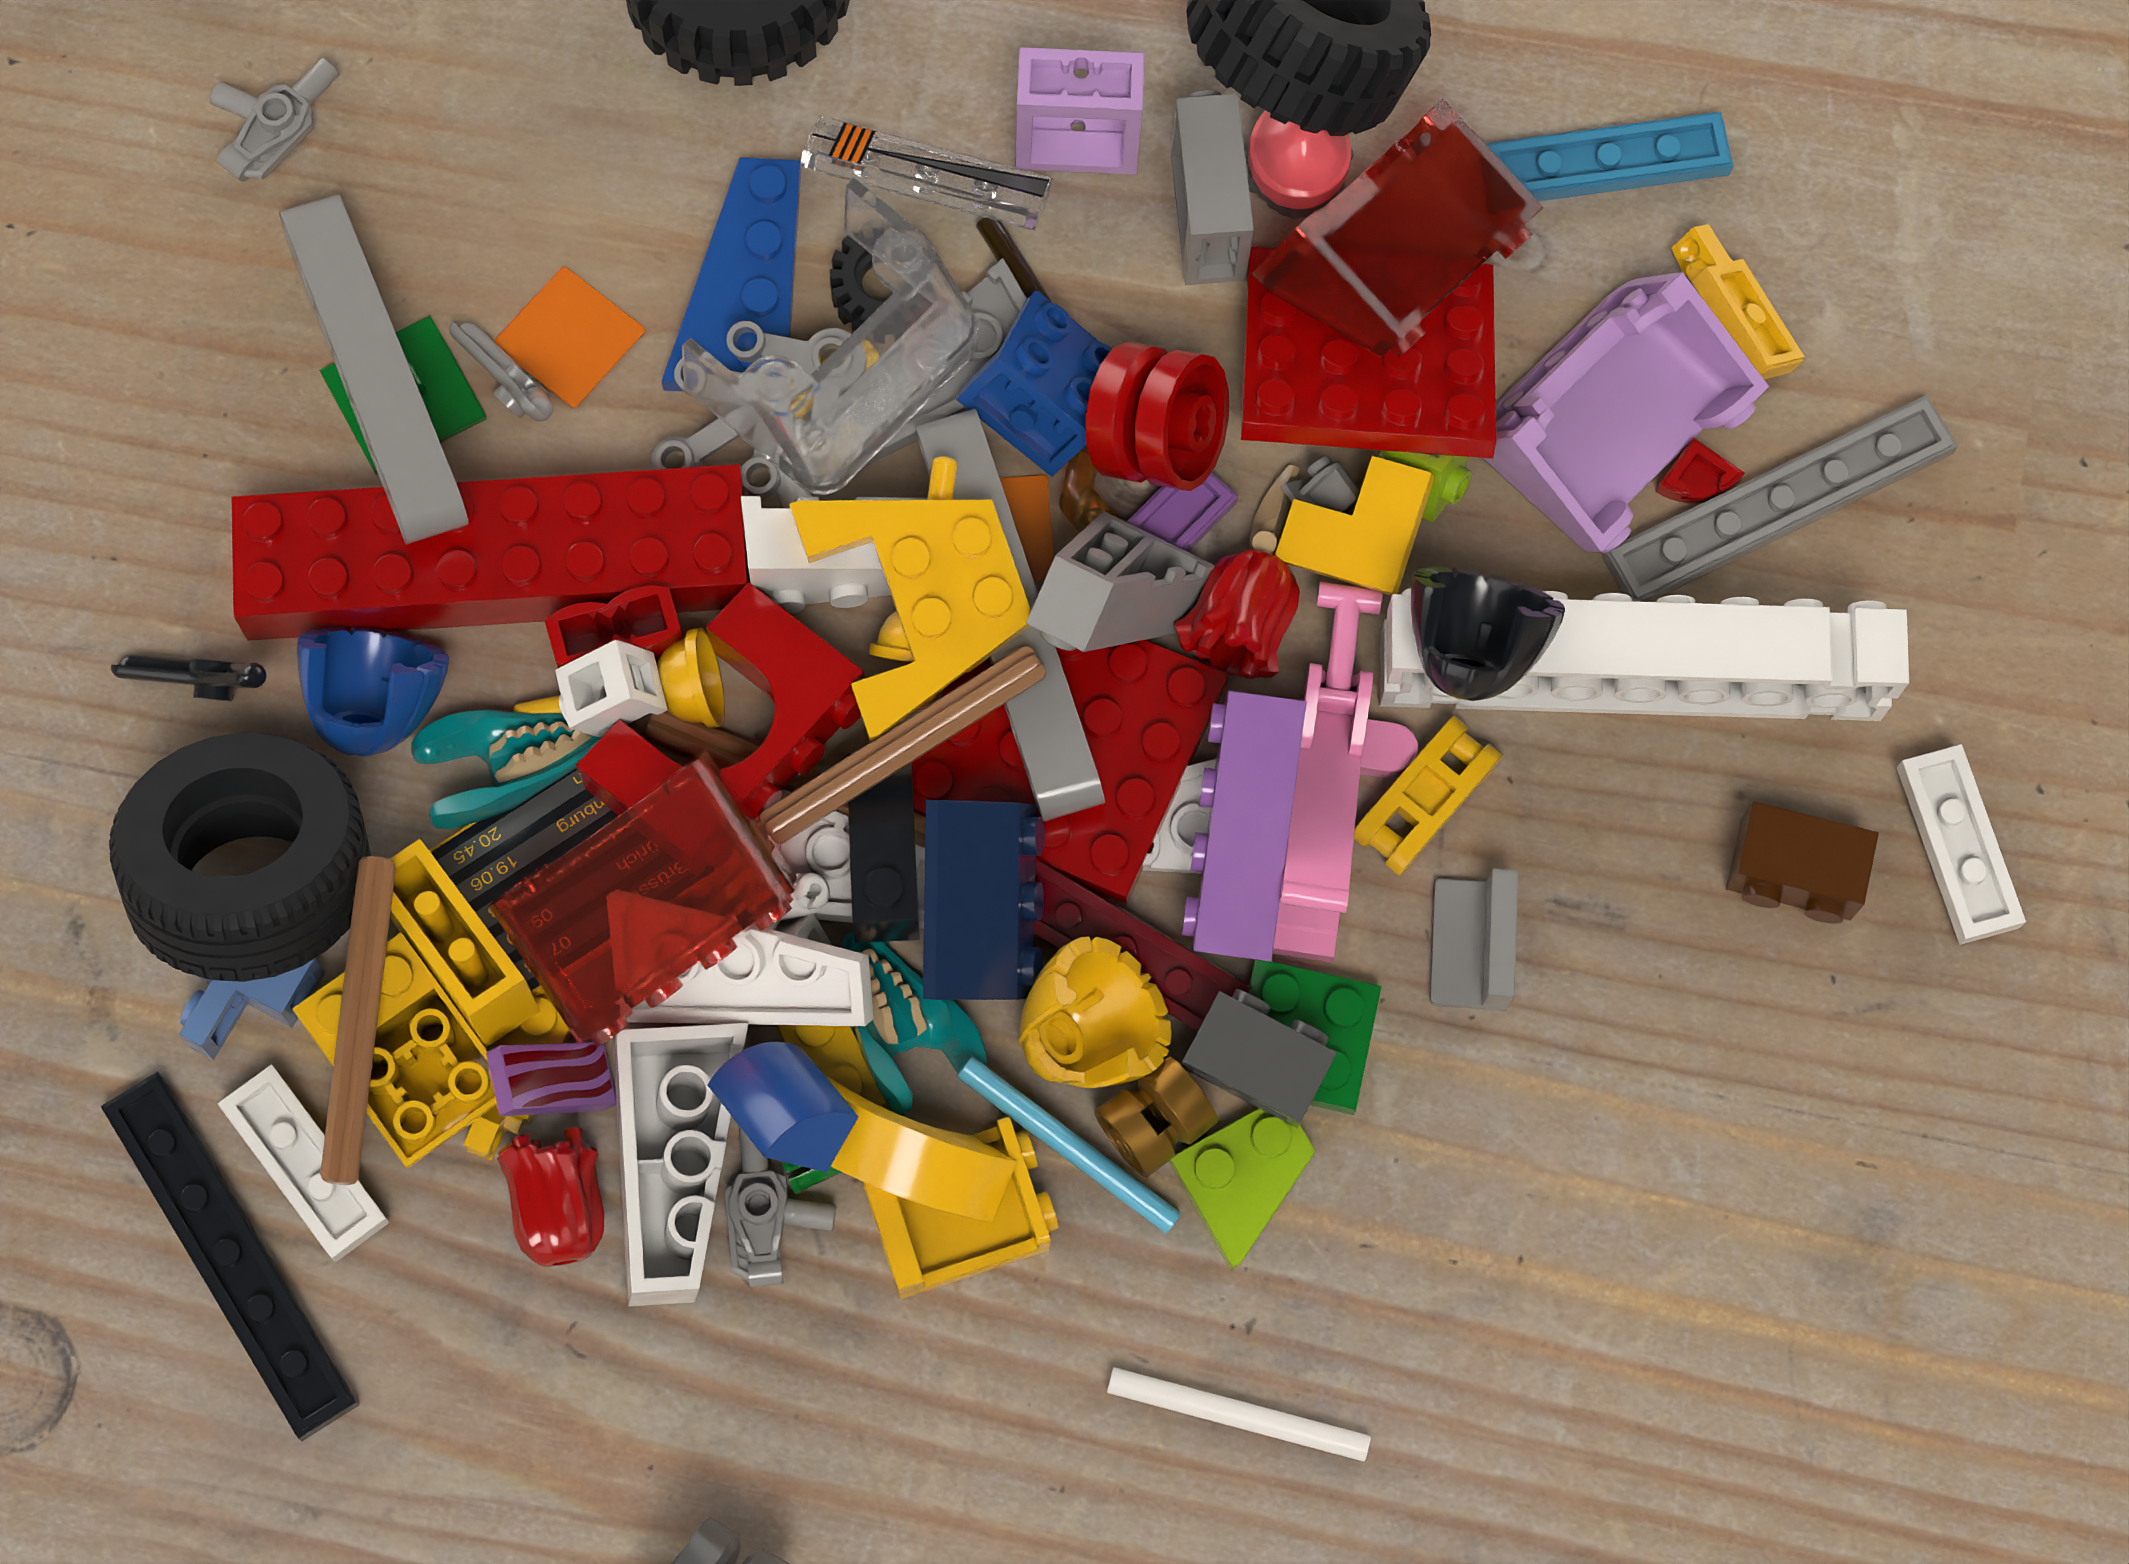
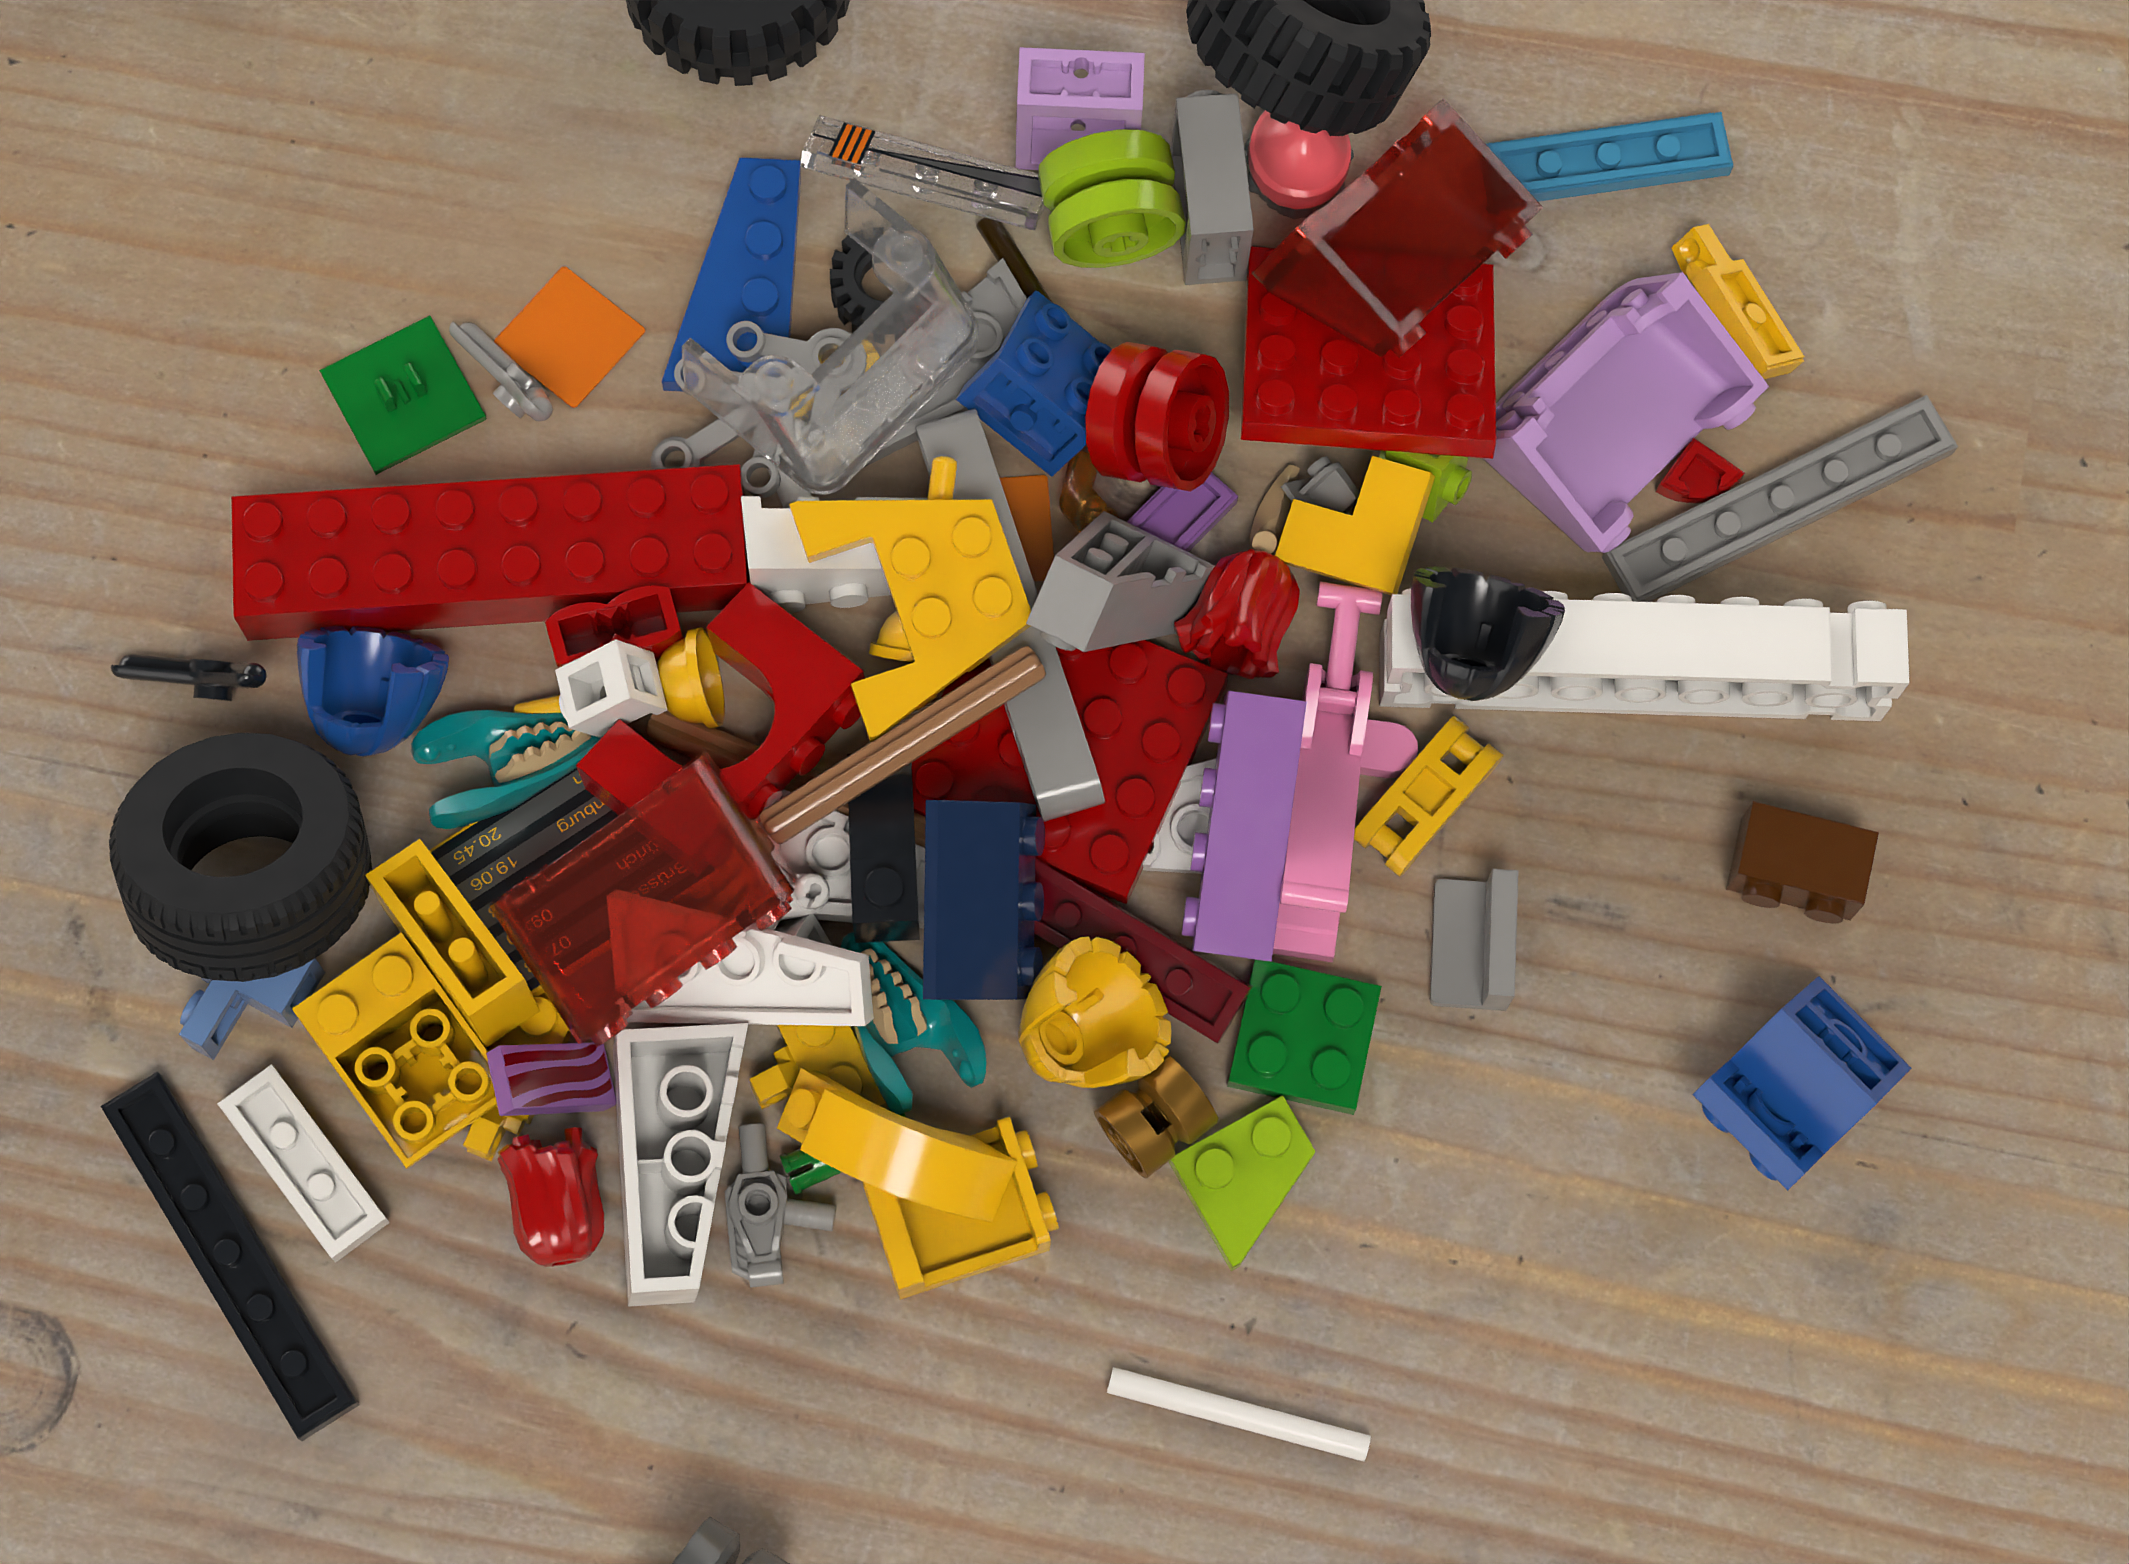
light grey piece [210,58,339,182] -> none
light grey beam [279,194,469,545] -> none
medium nougat axle [320,856,396,1185] -> none
blue brick [707,1042,859,1172] -> none
medium azure bar [956,1056,1181,1234] -> none
dark grey brick [1182,989,1337,1128] -> none
white plate [1896,744,2026,945] -> none
none -> lime wheel [1038,129,1186,268]
none -> blue bracket [1692,976,1911,1191]

